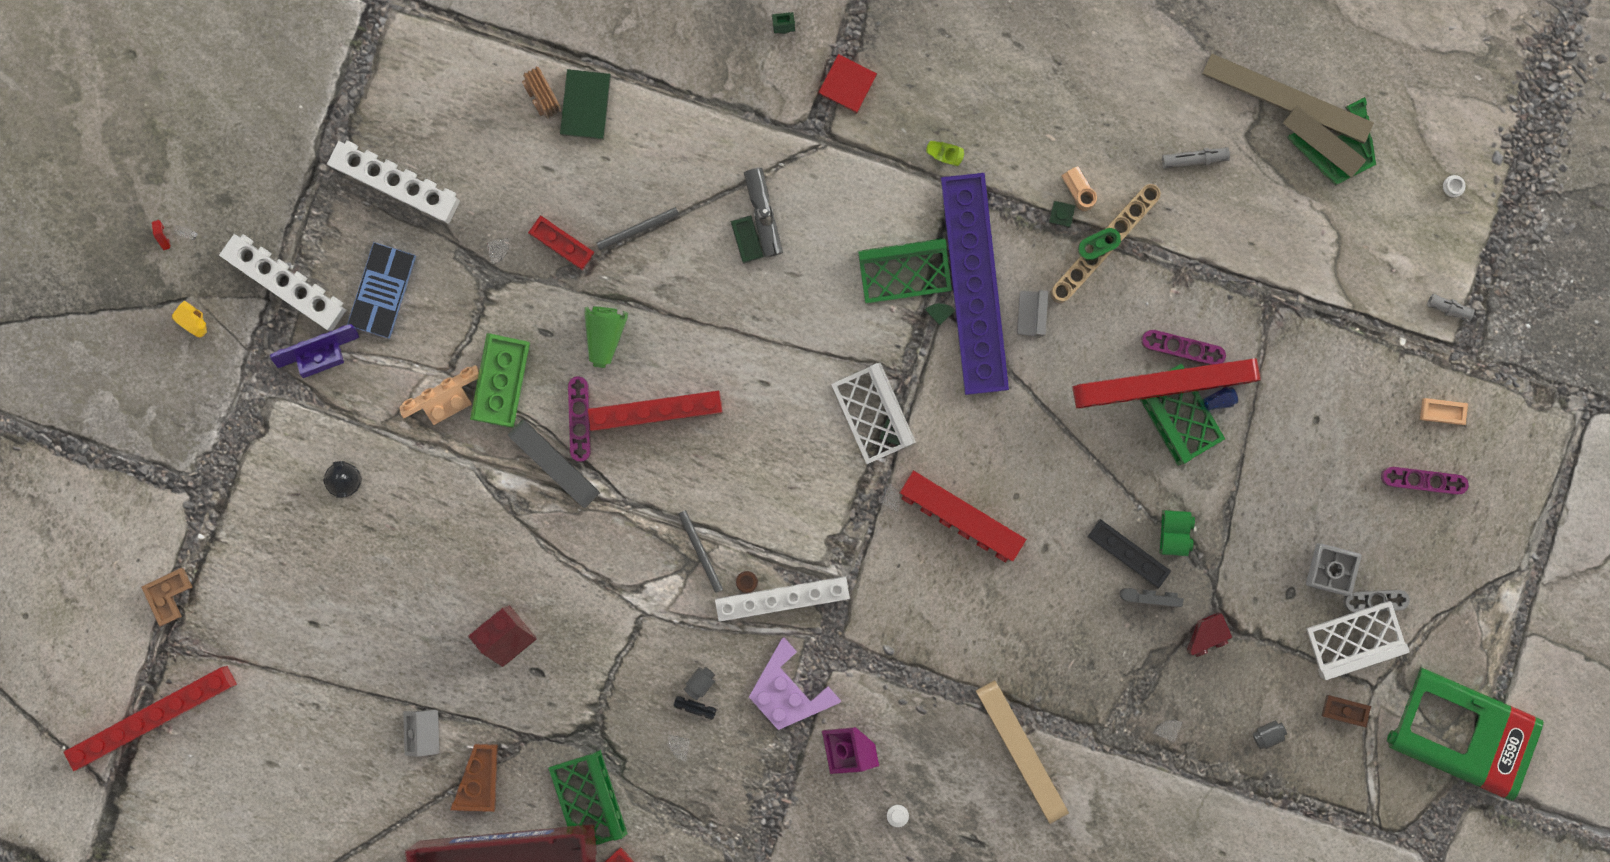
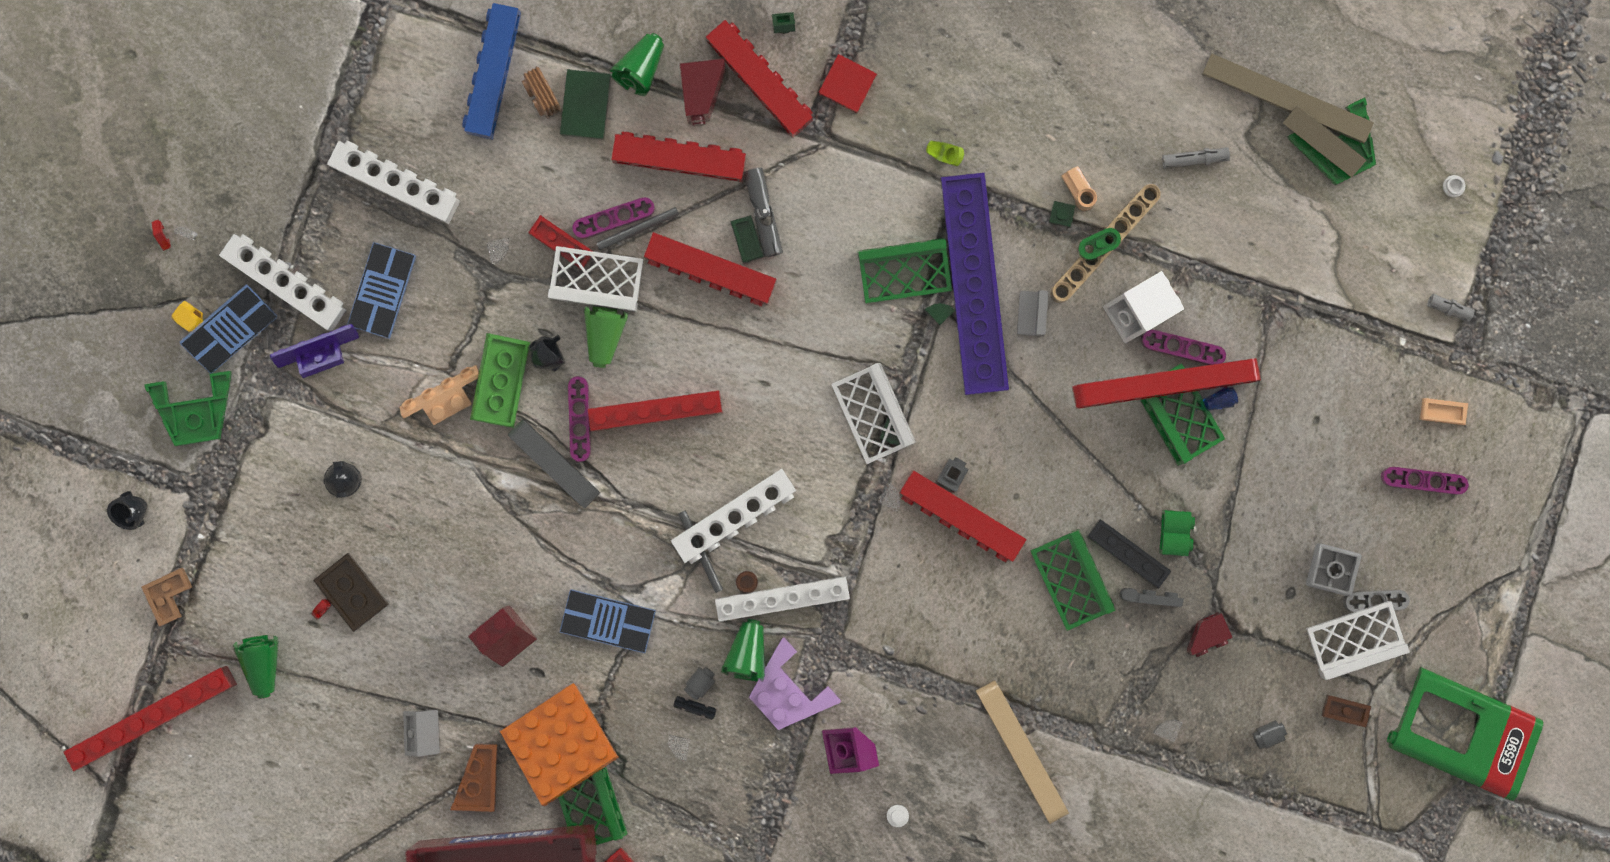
none -> black helmet [107,491,148,530]
none -> green wing [144,371,232,446]
none -> black tile [180,284,278,374]
none -> green cone [233,635,279,699]
none -> red tile [311,599,332,620]
none -> dark brown tile [313,553,390,632]
none -> blue brick [462,3,521,140]
none -> orange plate [500,683,619,807]
none -> black helmet [528,335,565,372]
none -> white fence [548,246,644,312]
none -> black tile [560,589,656,653]
none -> magenta beam [572,197,655,239]
none -> green cone [610,33,664,96]
none -> red brick [611,132,746,182]
none -> red brick [644,232,777,307]
none -> white brick [671,469,796,564]
none -> dark red slope [680,58,726,126]
none -> red brick [706,20,813,138]
none -> green cone [721,619,765,682]
none -> dark grey window [936,457,969,492]
none -> green fence [1030,529,1116,631]
none -> white slope [1103,271,1184,343]

